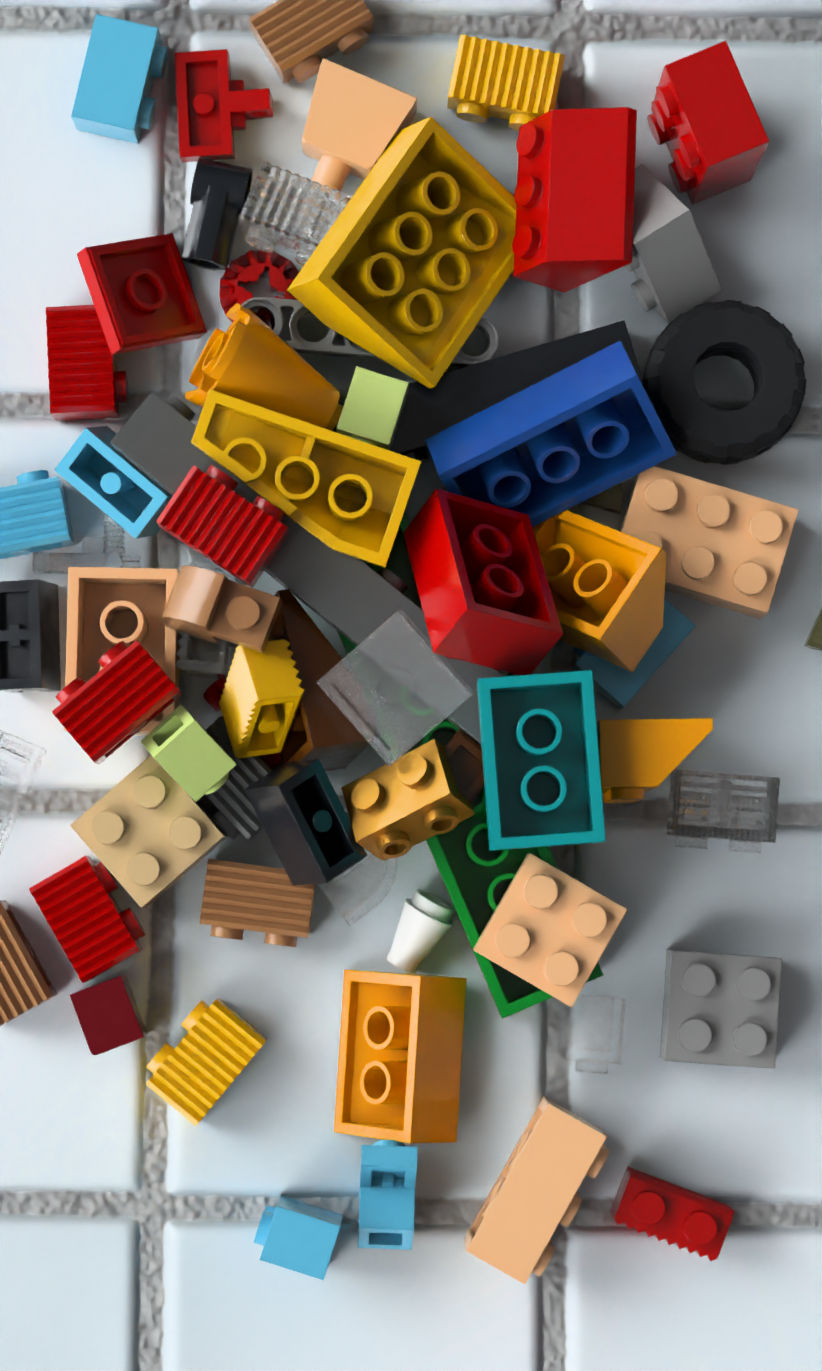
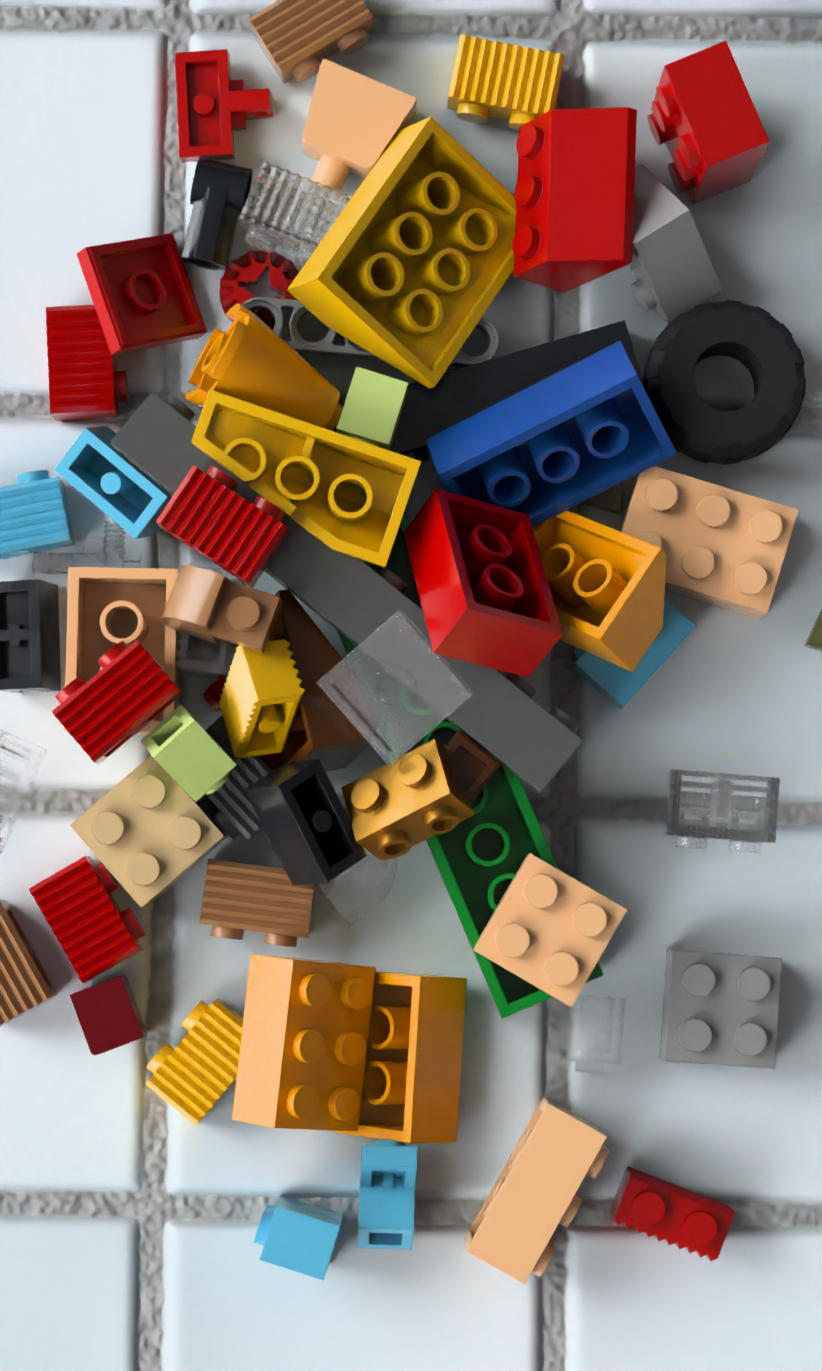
medium azure brick [71,14,169,144] -> none
white cone [386,889,455,974] -> none
teal brick [477,670,606,851] -> none
light orange slope [596,718,713,803] -> none
none -> light orange brick [232,954,376,1131]

